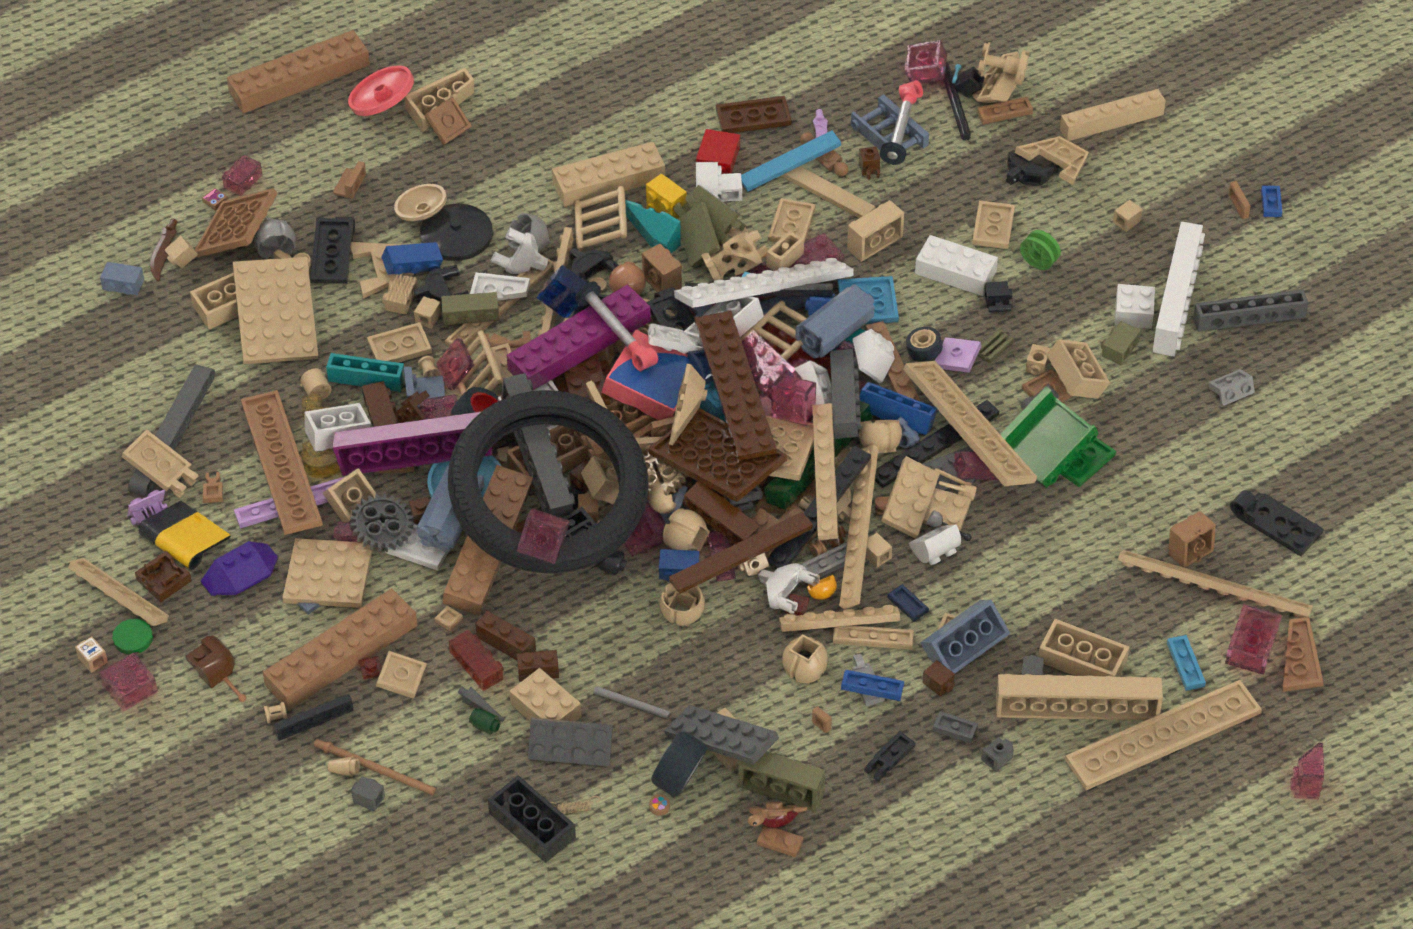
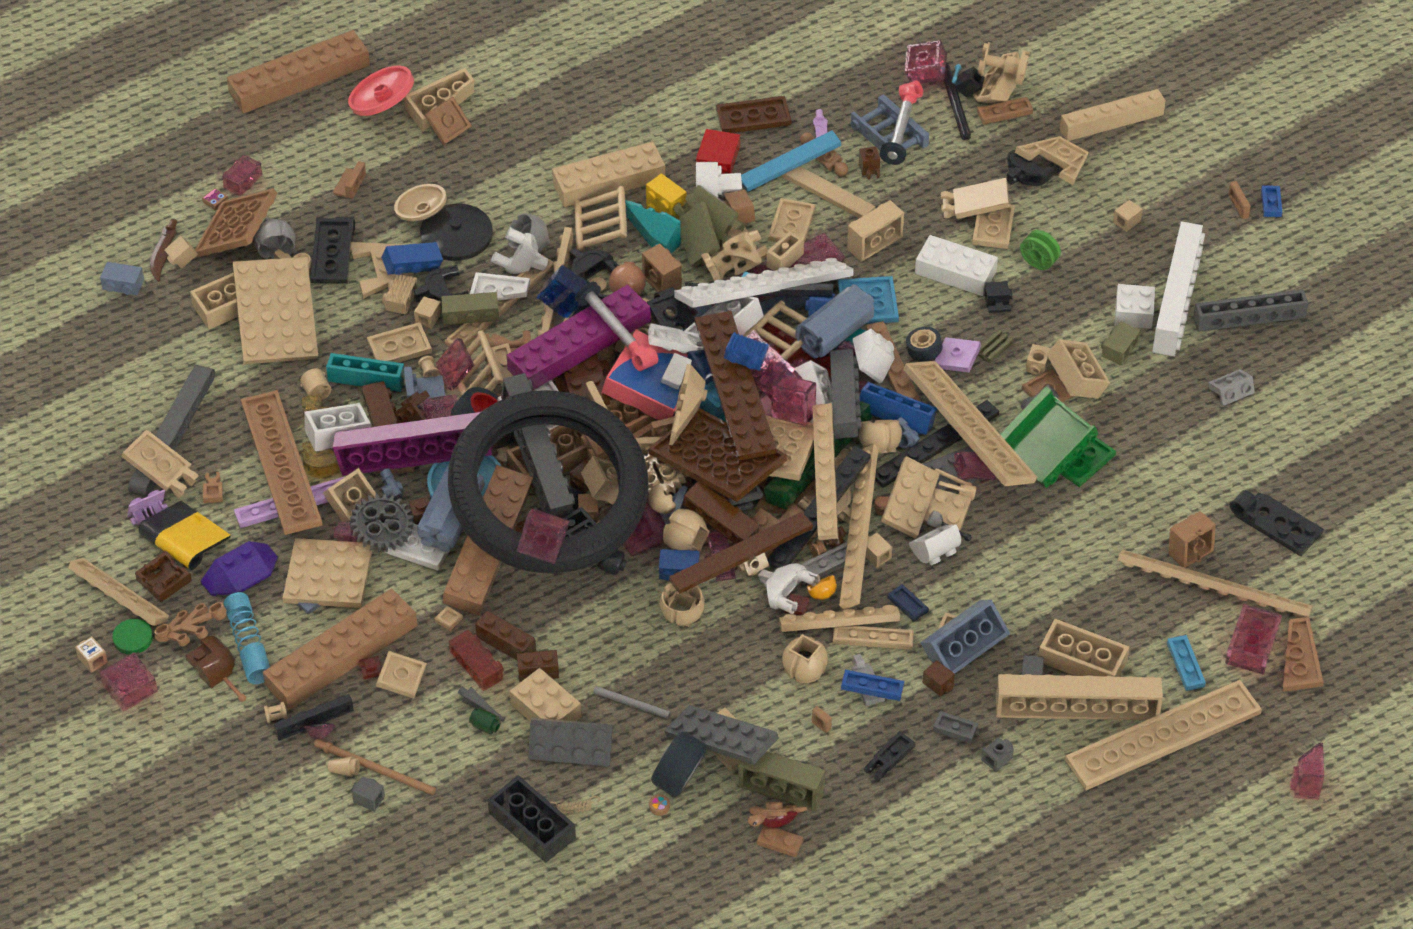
none -> medium nougat plant [154,602,227,646]
none -> medium azure piece [224,592,270,684]
none -> clear pink slope [304,722,336,739]
none -> sand blue plate [380,468,404,501]
none -> white tile [661,353,692,390]
none -> medium nougat brick [723,190,755,223]
none -> blue brick [724,332,769,371]
none -> tan tile [940,178,1010,219]

